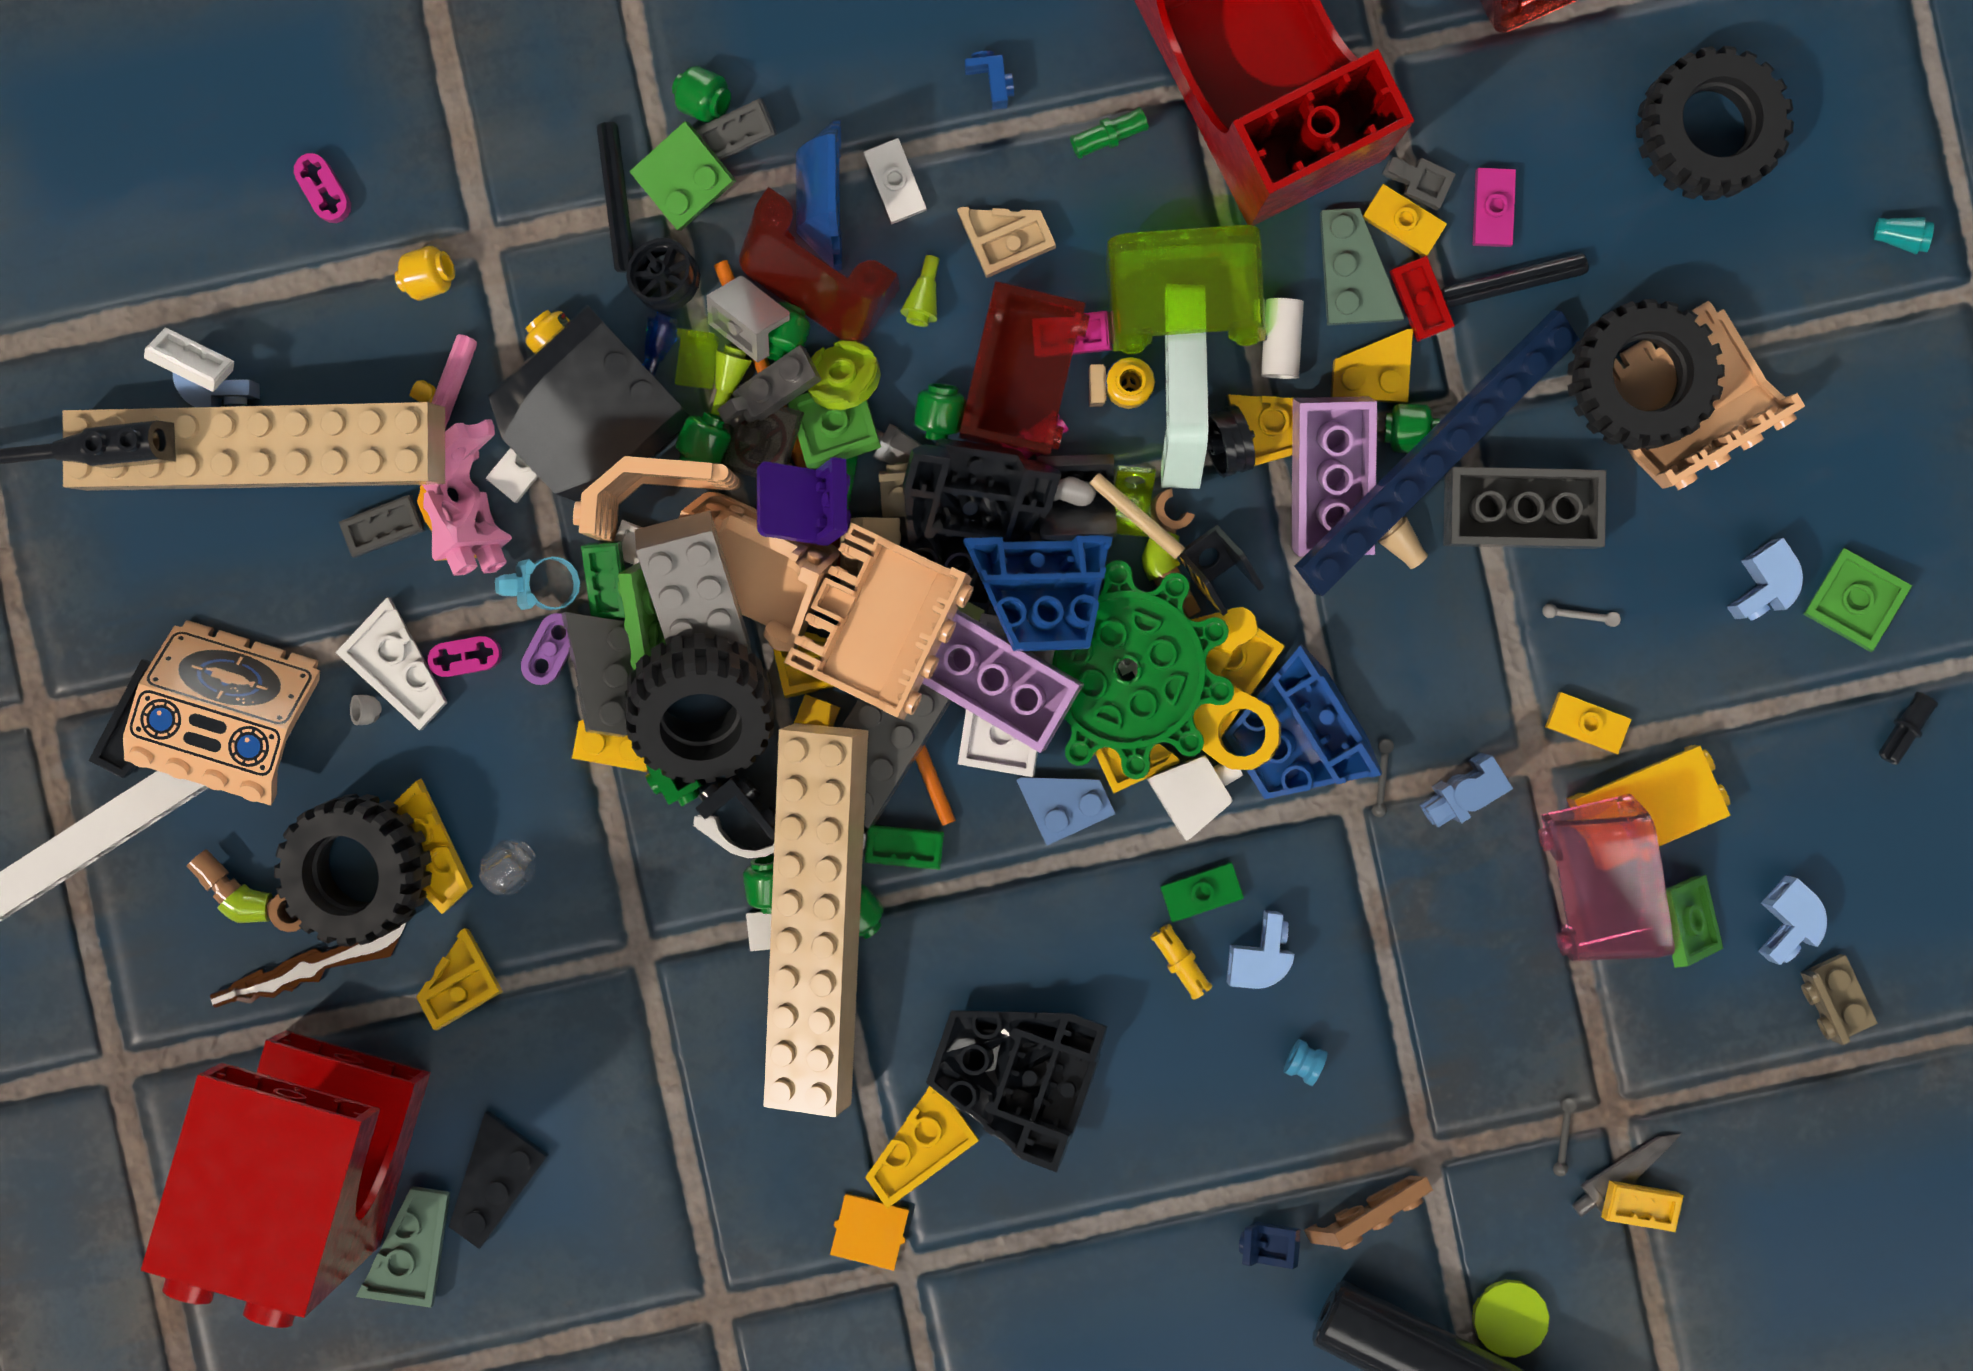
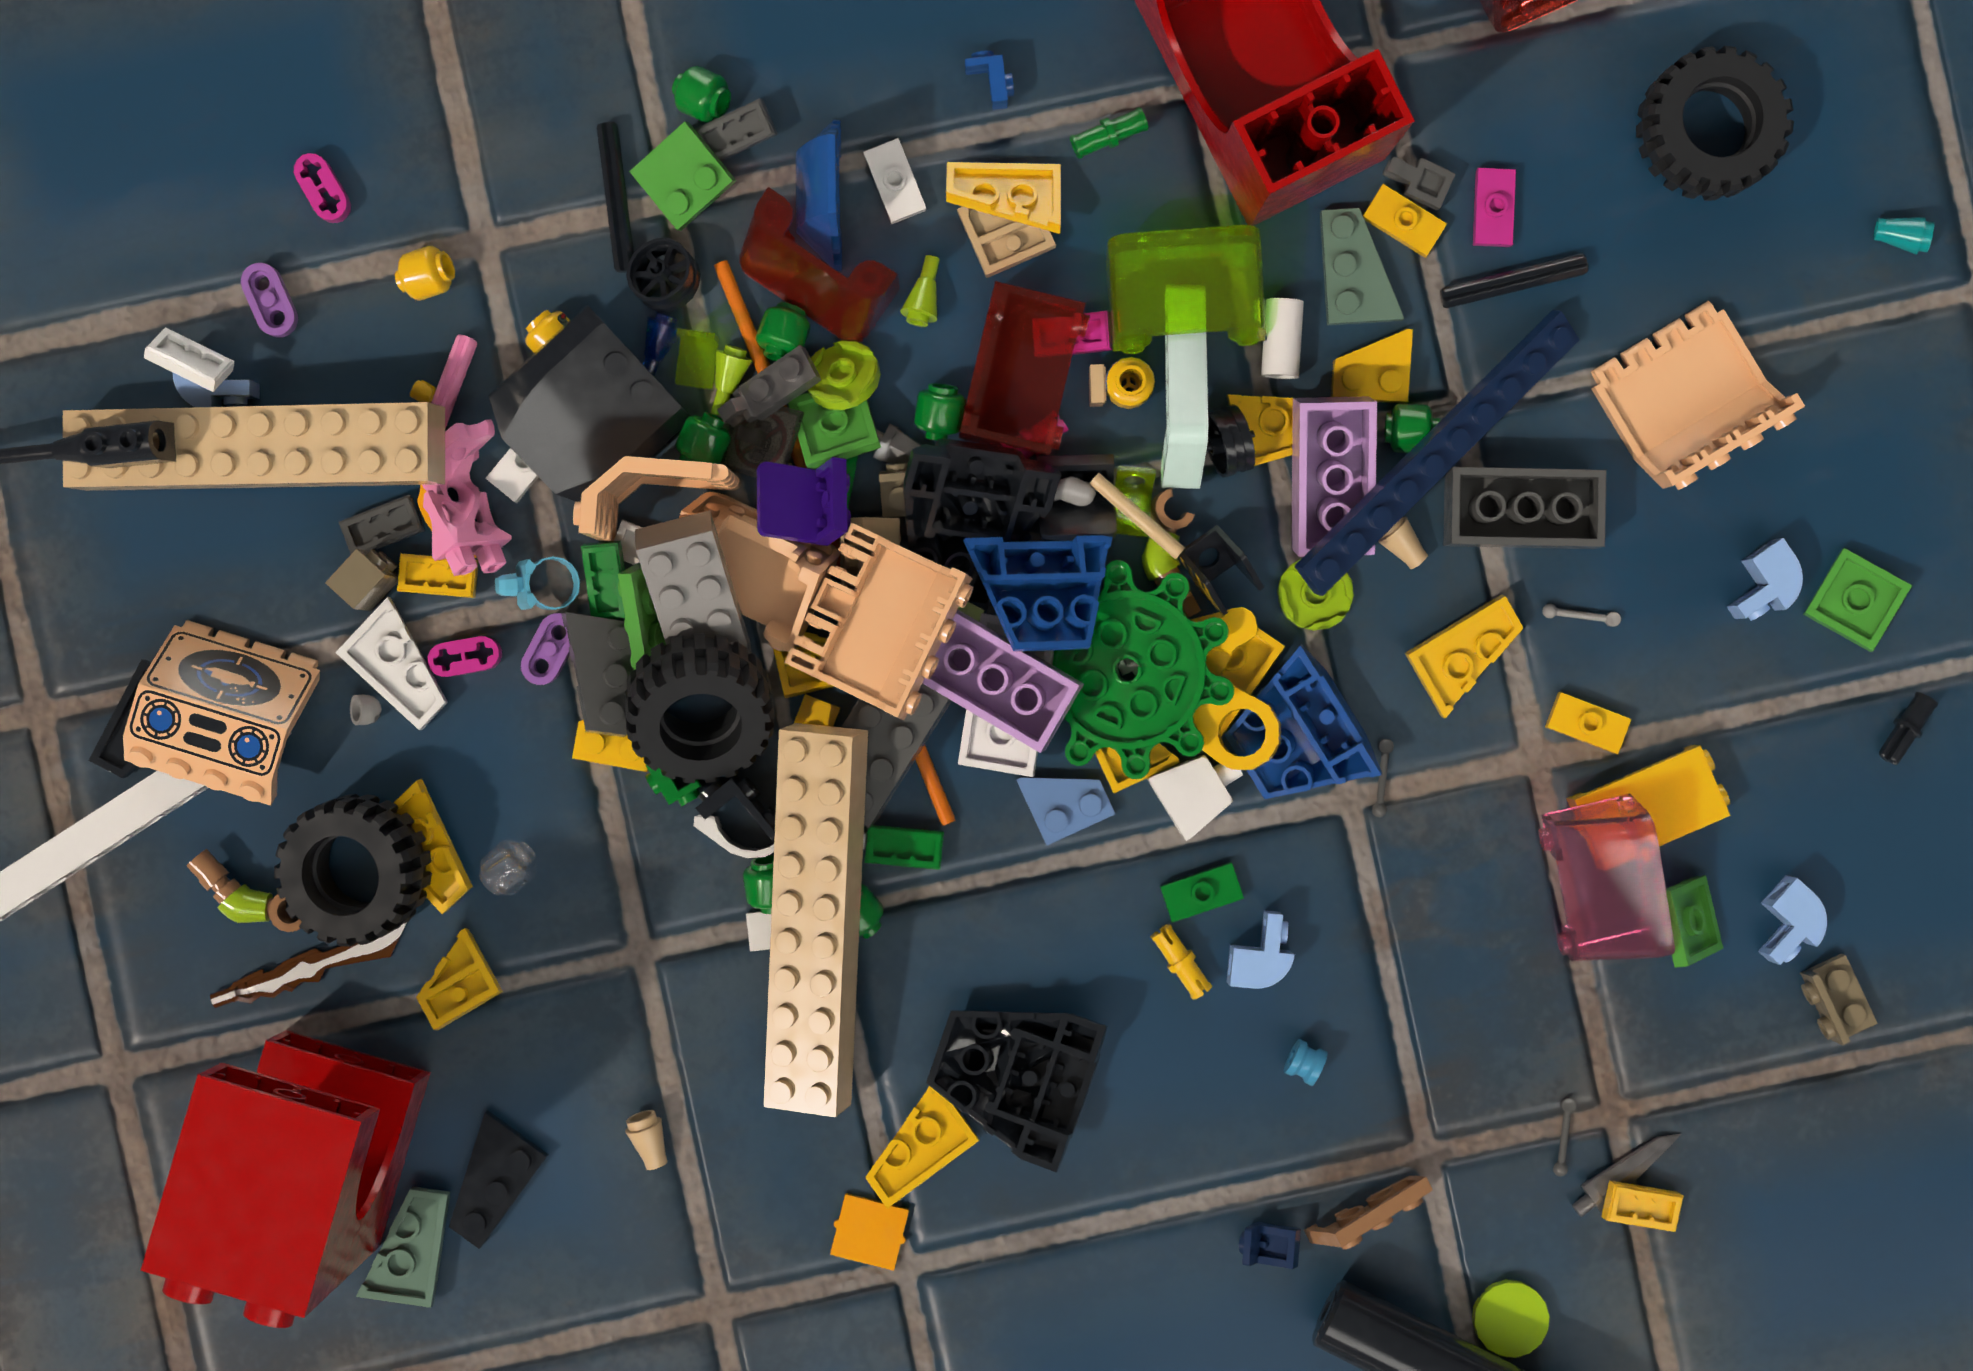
light grey panel [706,276,790,363] -> none
red plate [1389,256,1455,342] -> none
medium blue hips [1419,753,1513,827] -> none
black tyre [1567,299,1725,450] -> none
none -> medium lavender plate [241,263,298,338]
none -> dark tan brick [325,549,398,611]
none -> yellow plate [397,553,478,598]
none -> tan cone [625,1110,668,1170]
none -> yellow wing [946,162,1061,234]
none -> lime tile [1277,558,1354,631]
none -> yellow wing [1405,594,1523,719]

